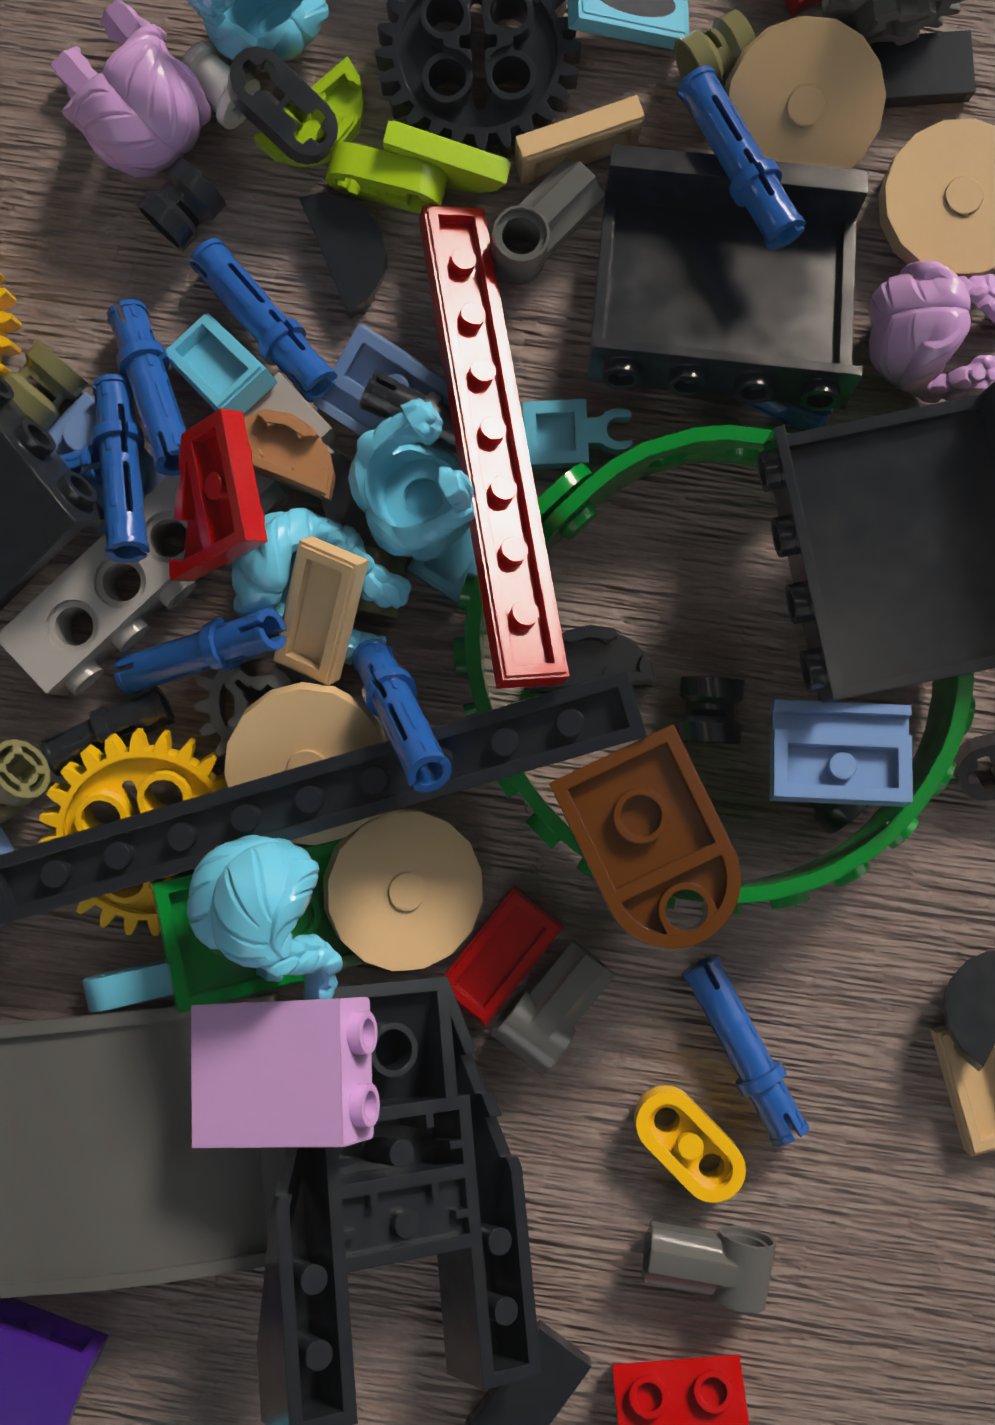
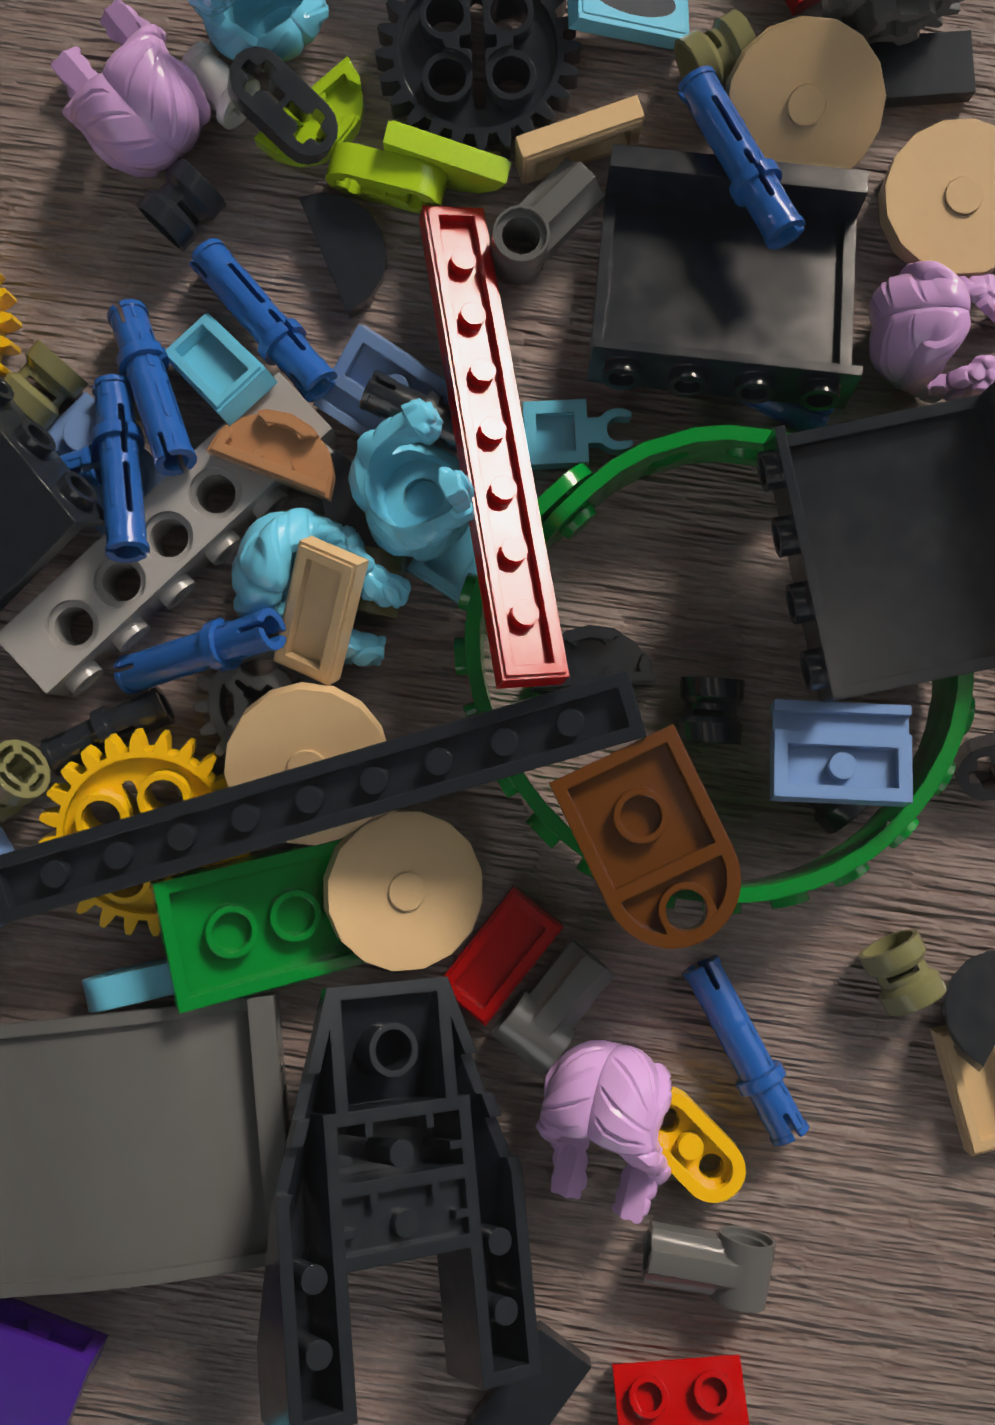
red wing [169,408,268,581] -> none
medium azure hair [187,835,343,1000] -> none
lavender panel [191,997,380,1148] -> none
blue pin [352,638,452,792] -> none
none -> lavender hair [536,1040,672,1224]
none -> olive wheel [858,929,947,1016]

